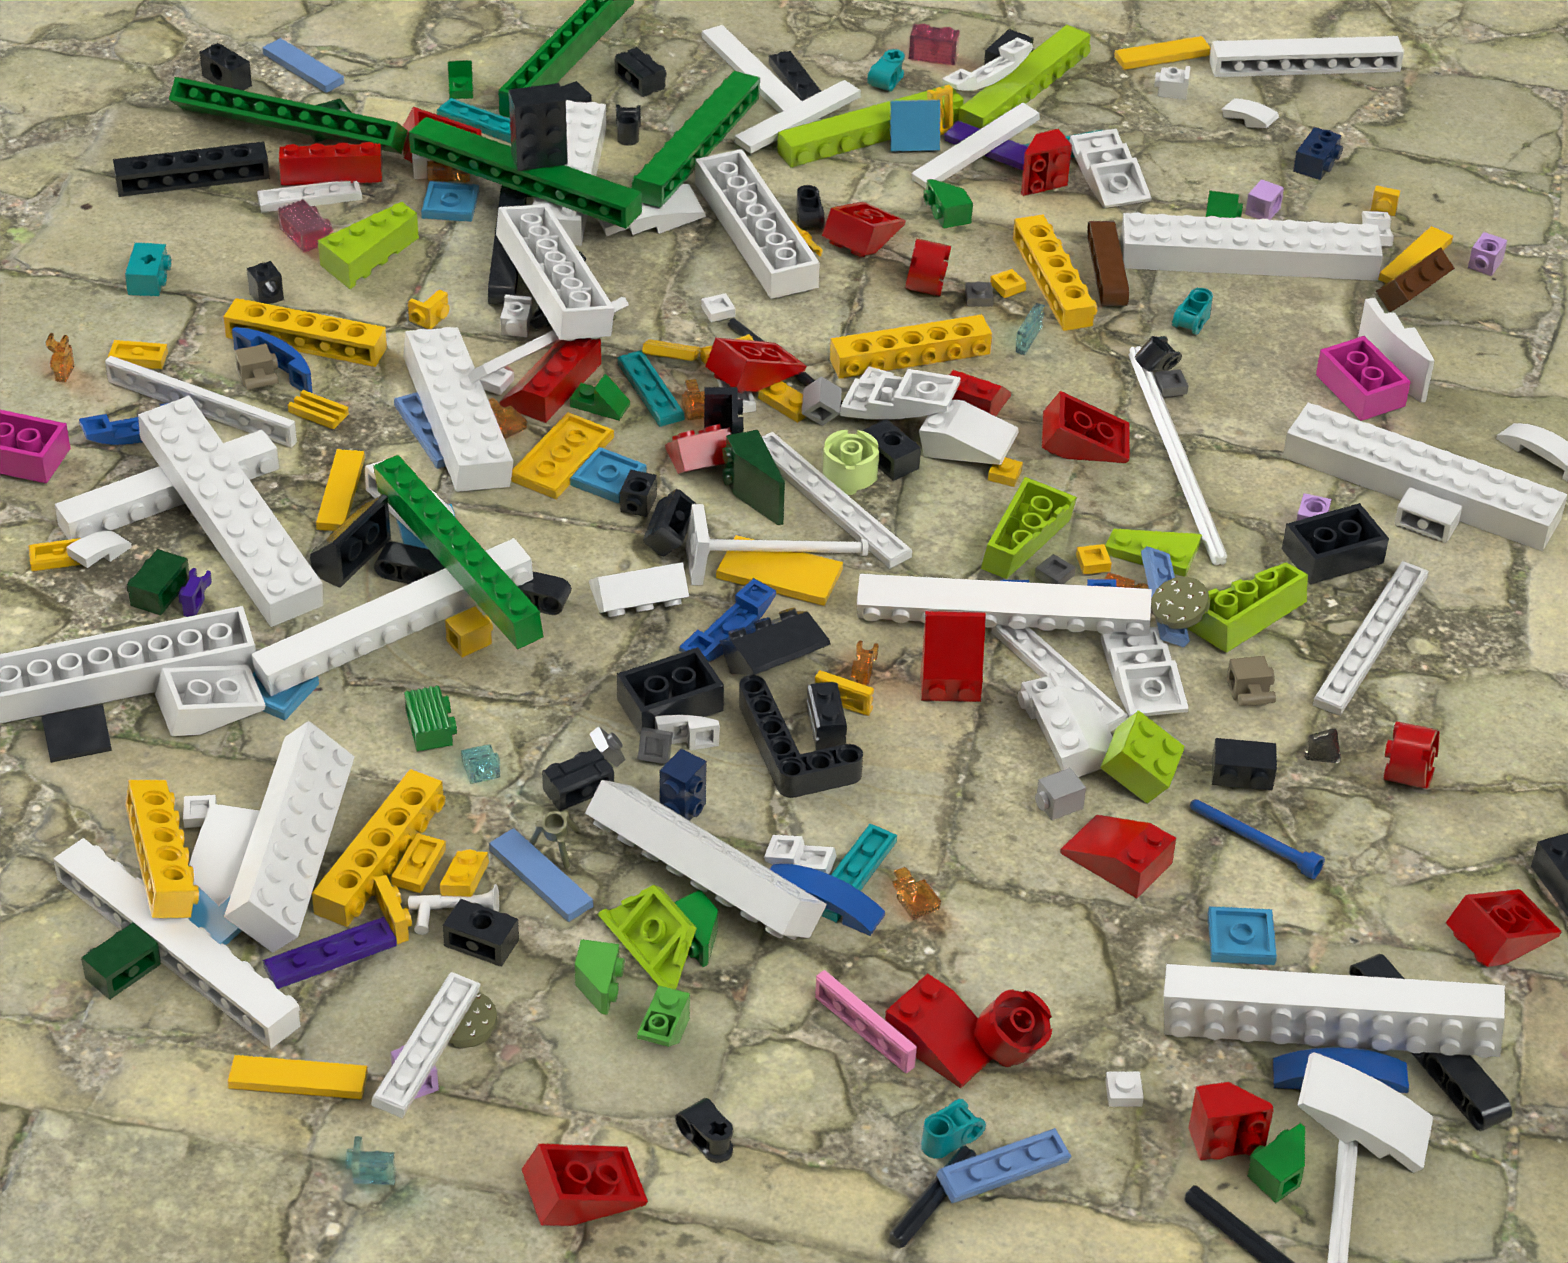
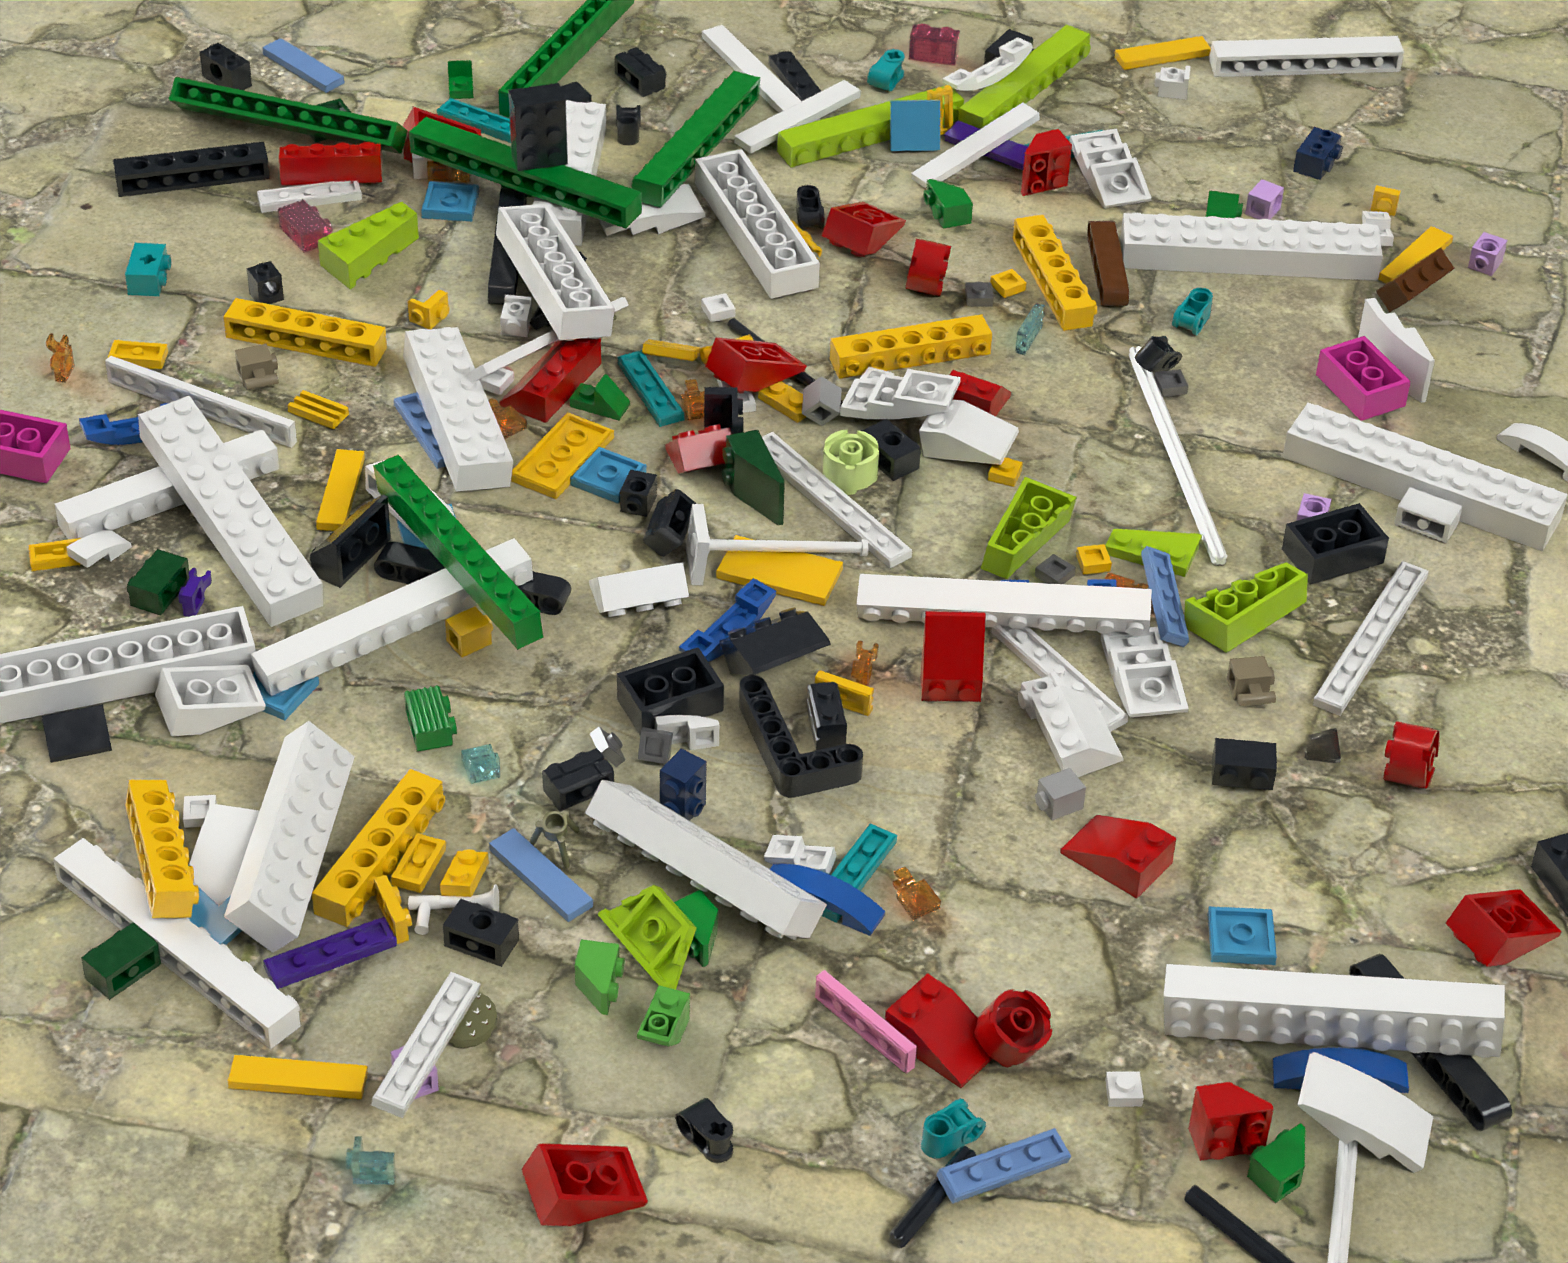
blue slope [232,327,313,393] -> none
red slope [1042,391,1130,463] -> none
lime brick [1100,710,1185,804] -> none
olive tile [1151,576,1210,629] -> none
blue piece [1190,799,1325,879] -> none
white slope [1222,98,1279,128] -> none

